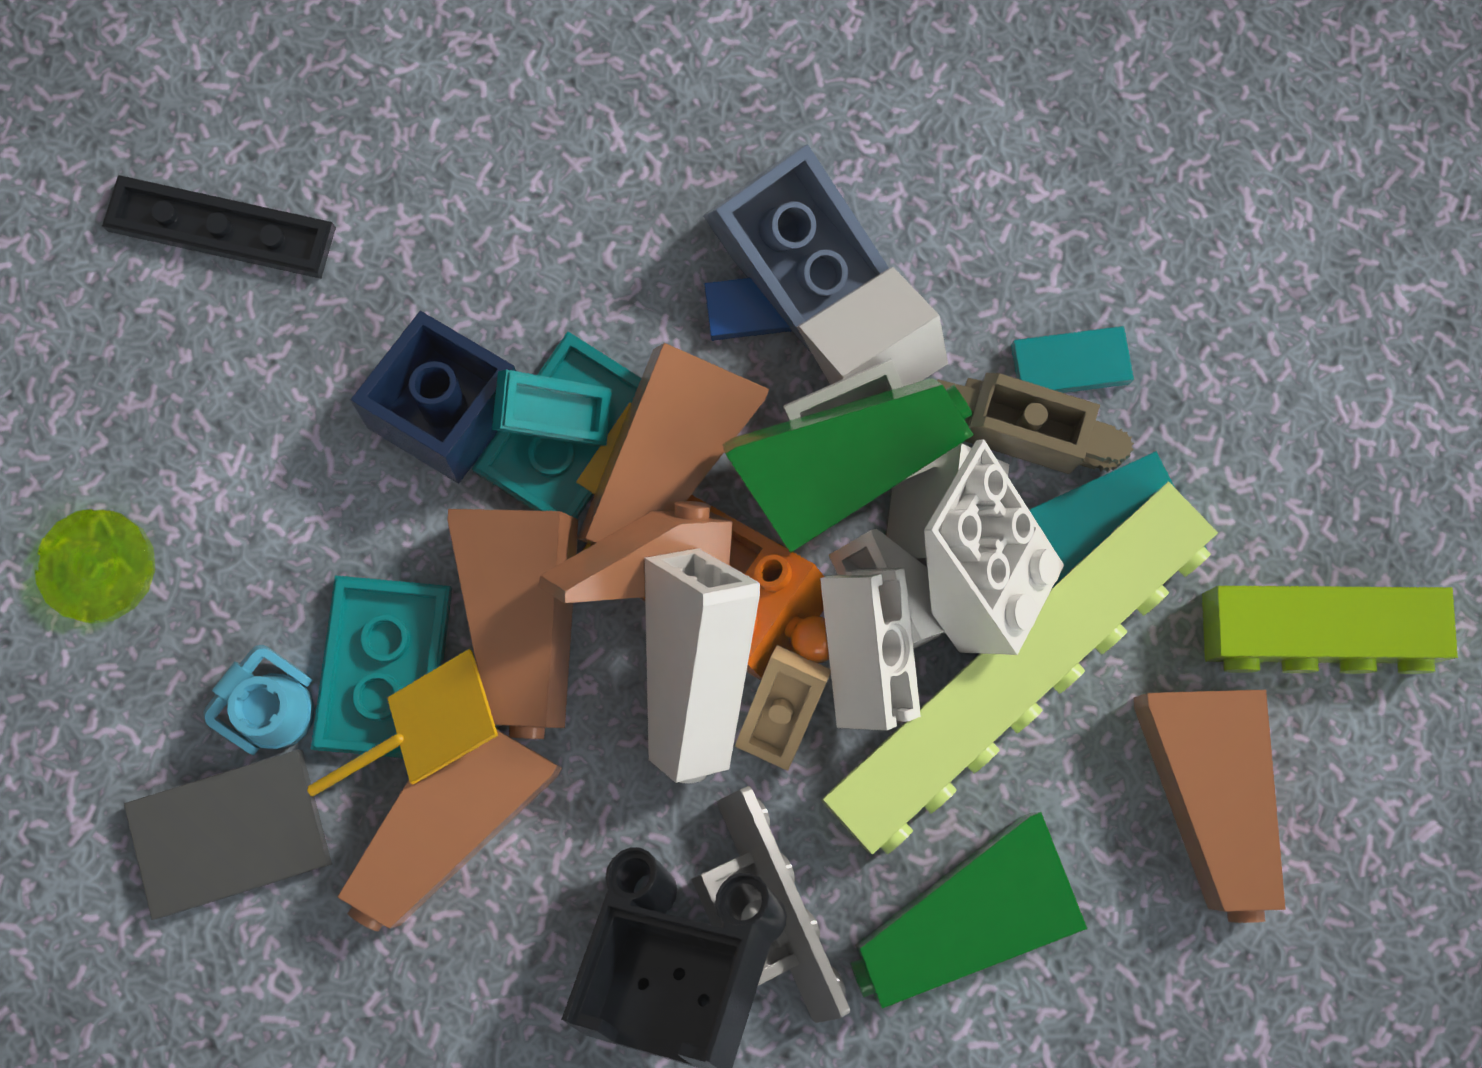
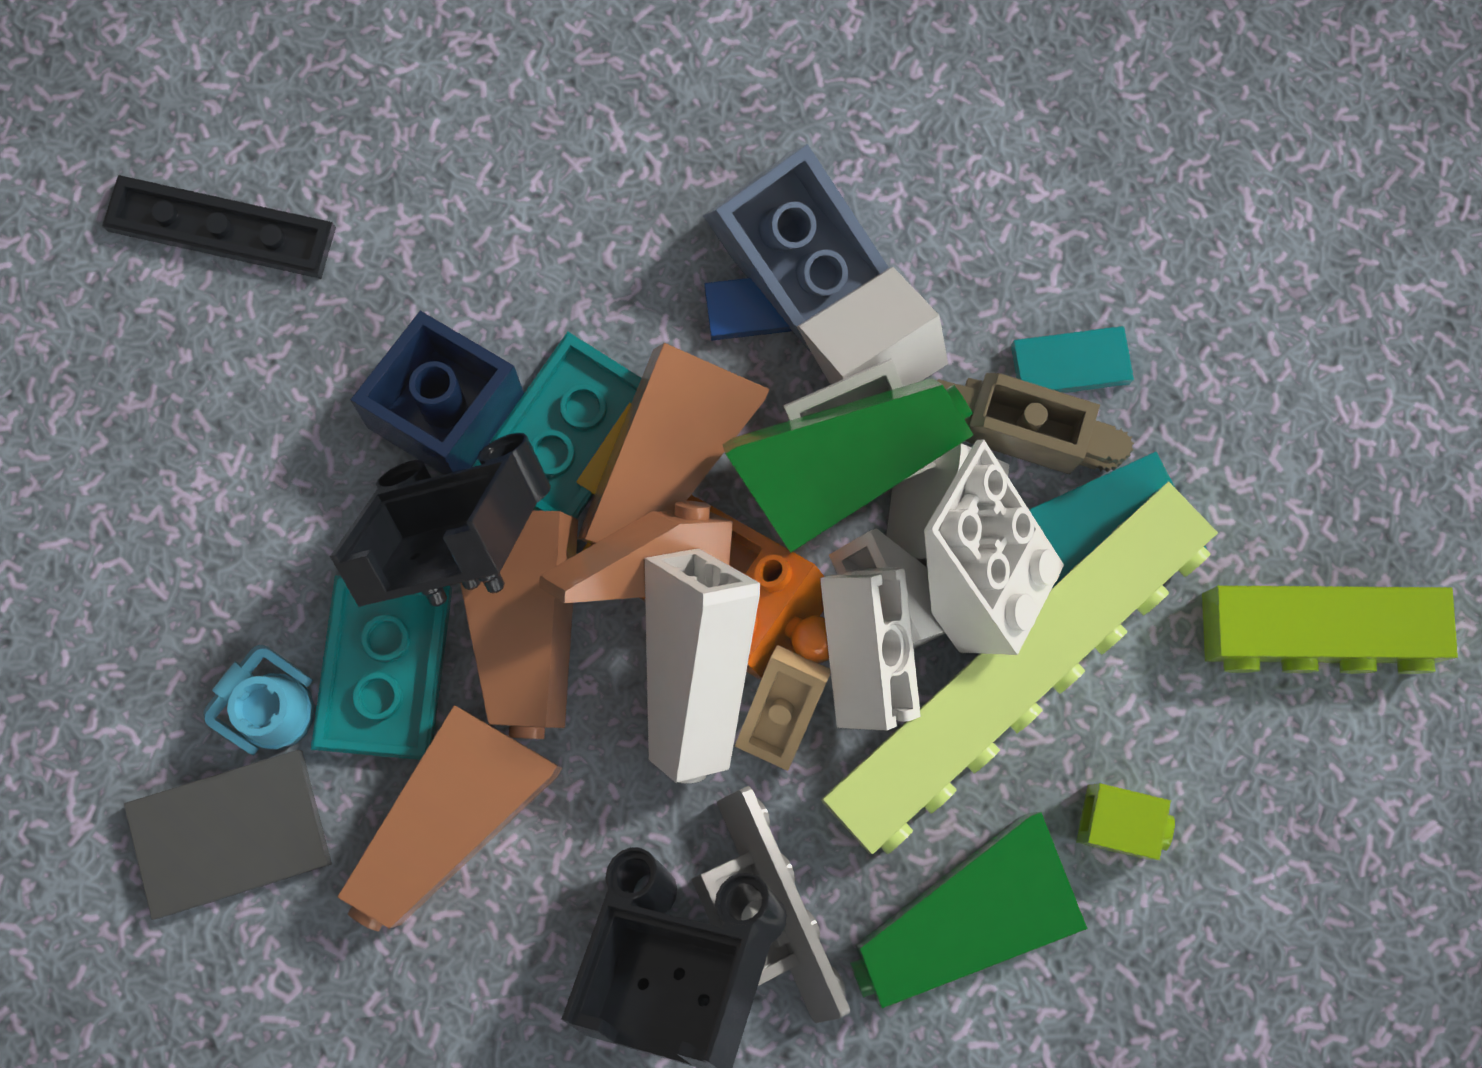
clear neon green tile [35,509,155,624] -> none
yellow piece [307,649,498,796] -> none
teal tile [492,369,612,447] -> none
nougat slope [1133,690,1286,923] -> none
none -> black piece [330,433,551,607]
none -> lime brick [1076,783,1175,860]

